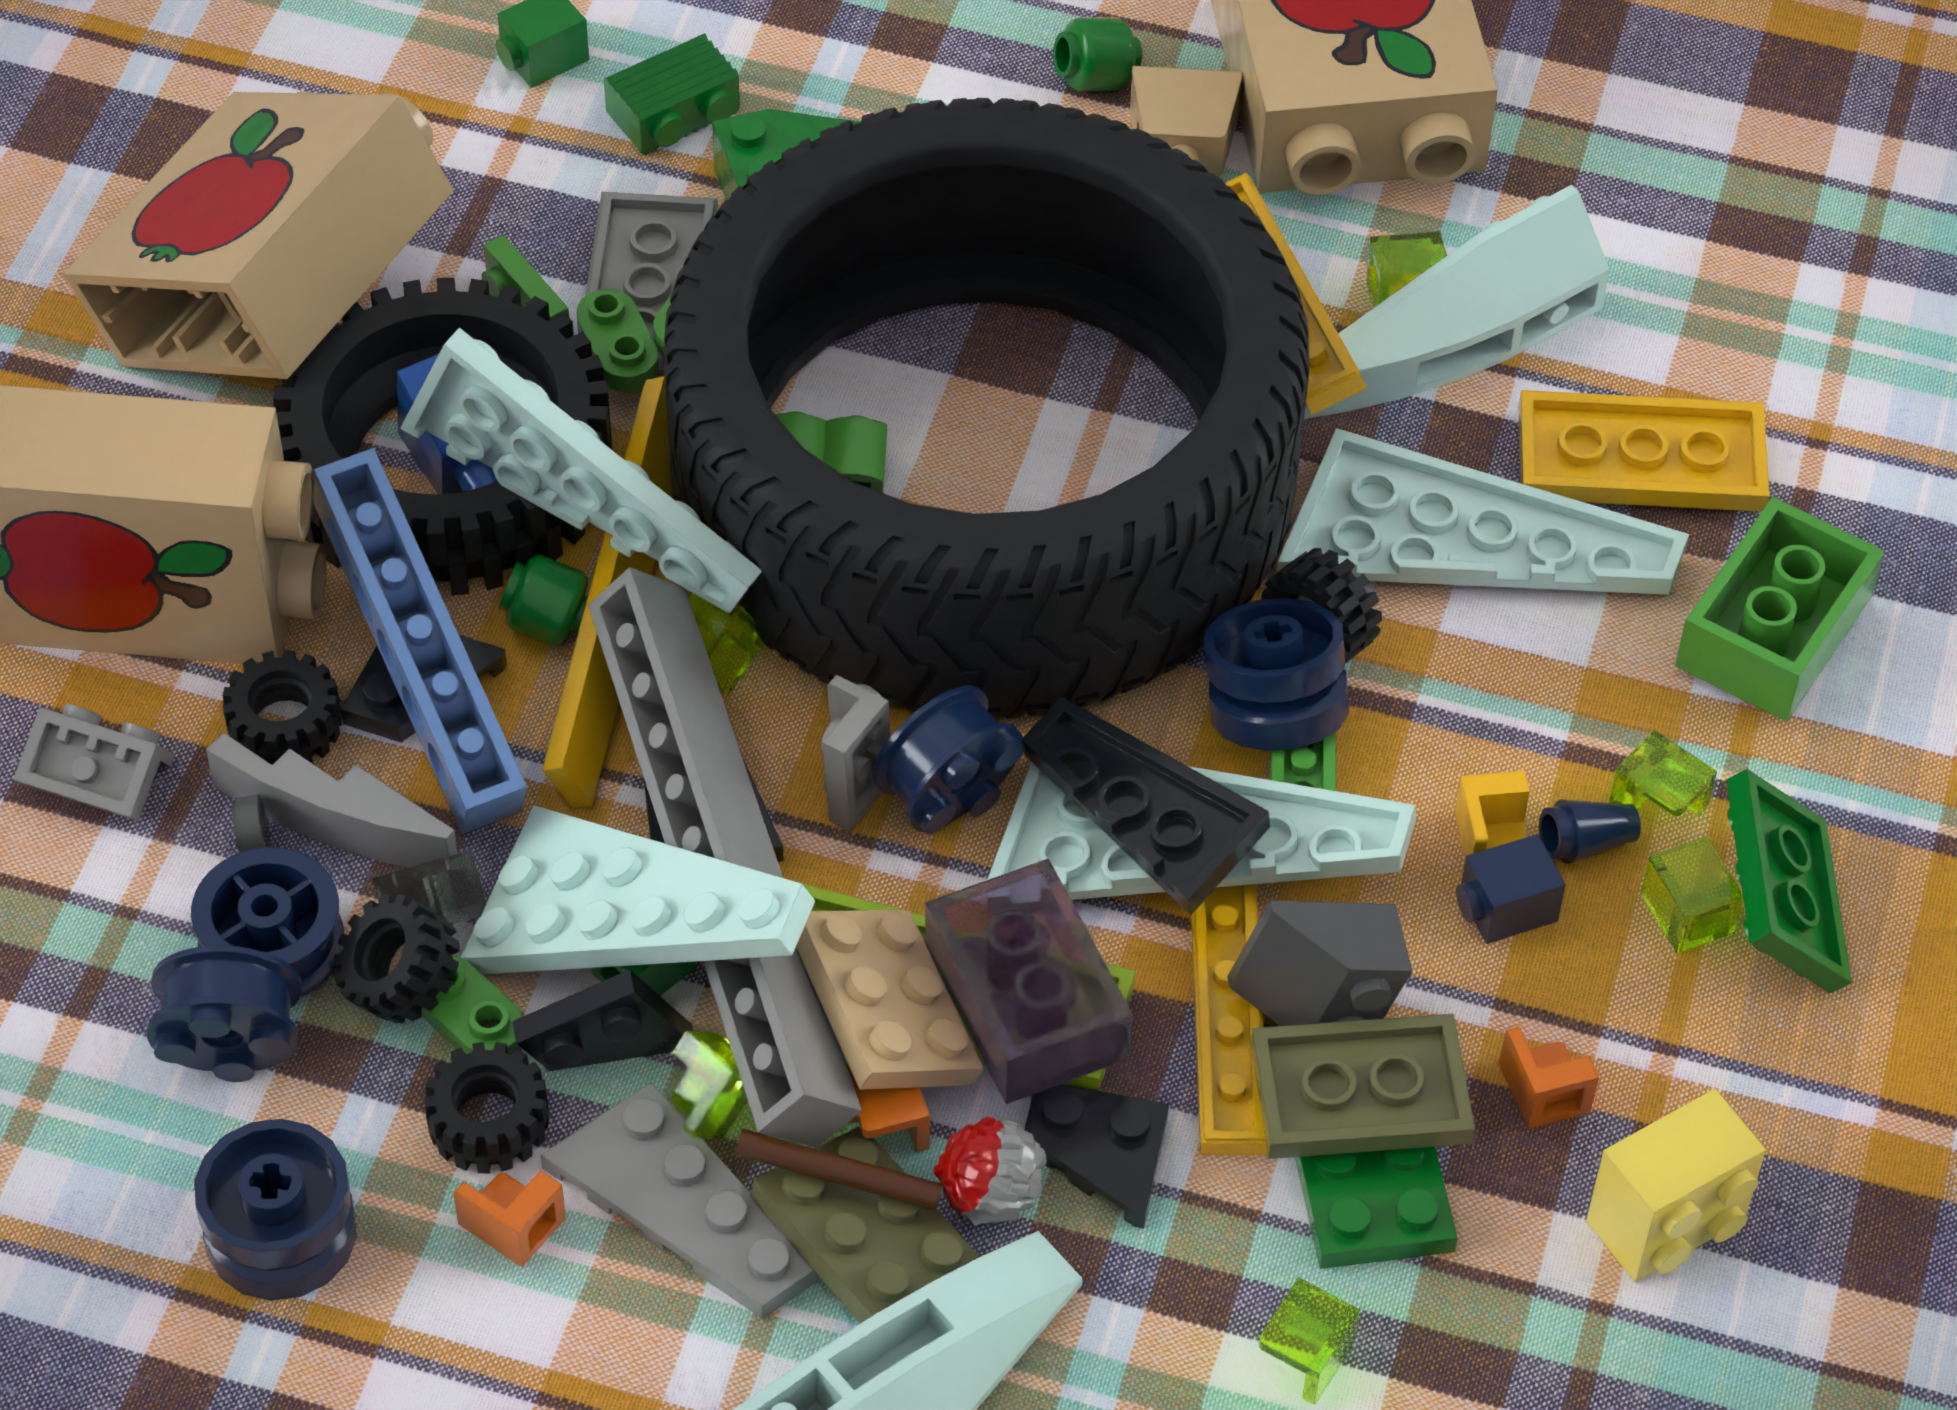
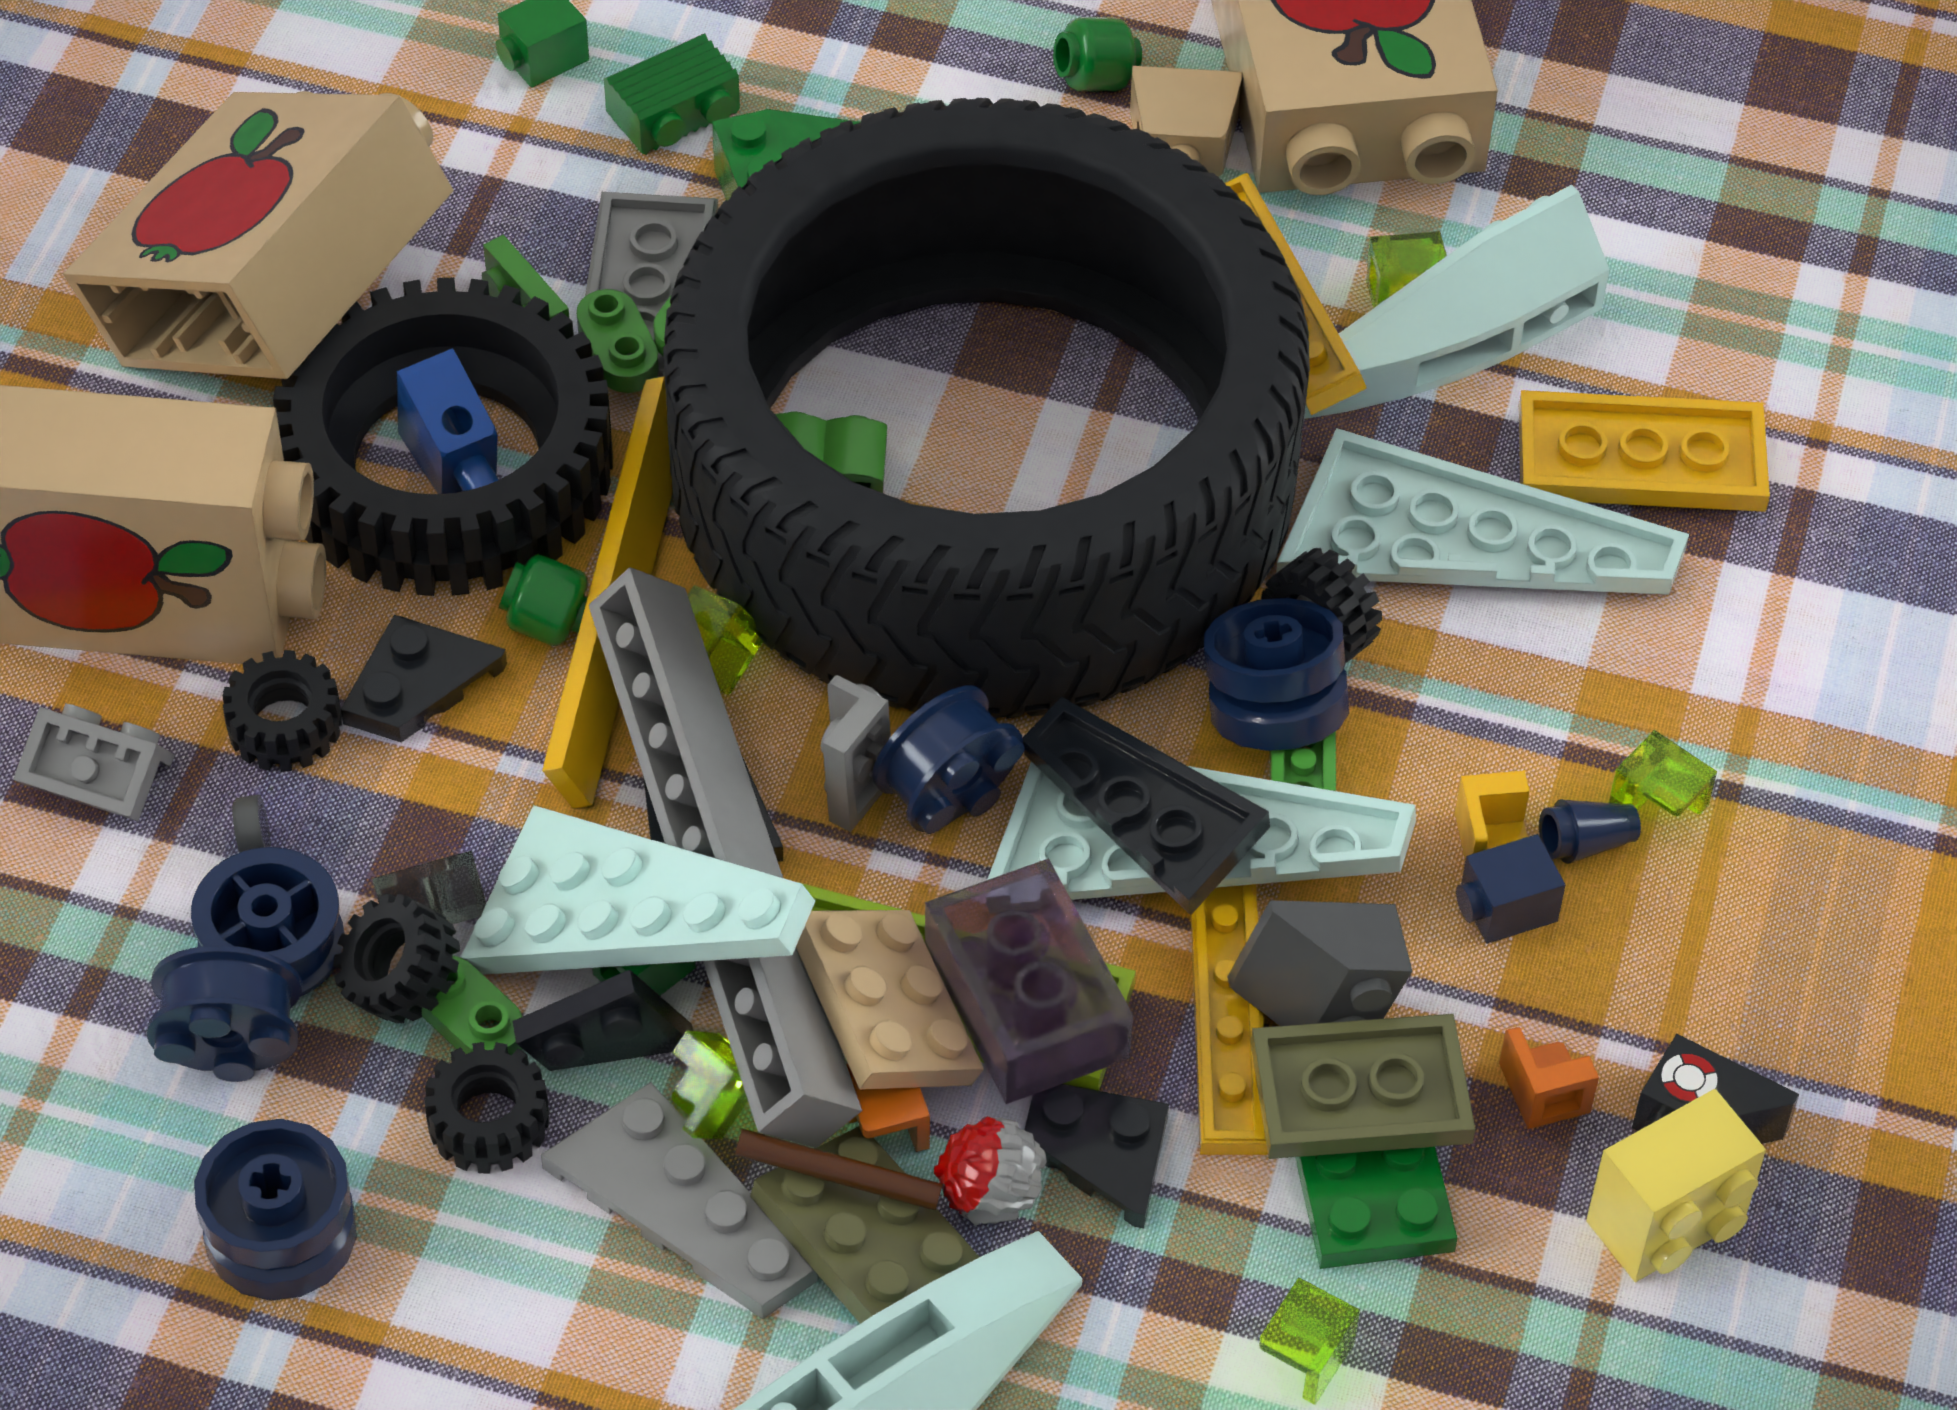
light grey slope [206,733,459,876] -> none
medium blue brick [313,448,527,834] -> none
light aqua wing [400,328,762,614] -> none
orange panel [454,1170,566,1267] -> none
clear neon green panel [1641,838,1743,954] -> none
bright green brick [1675,496,1885,722] -> none
green plate [1726,769,1852,993] -> none
none -> black slope [1632,1033,1799,1144]

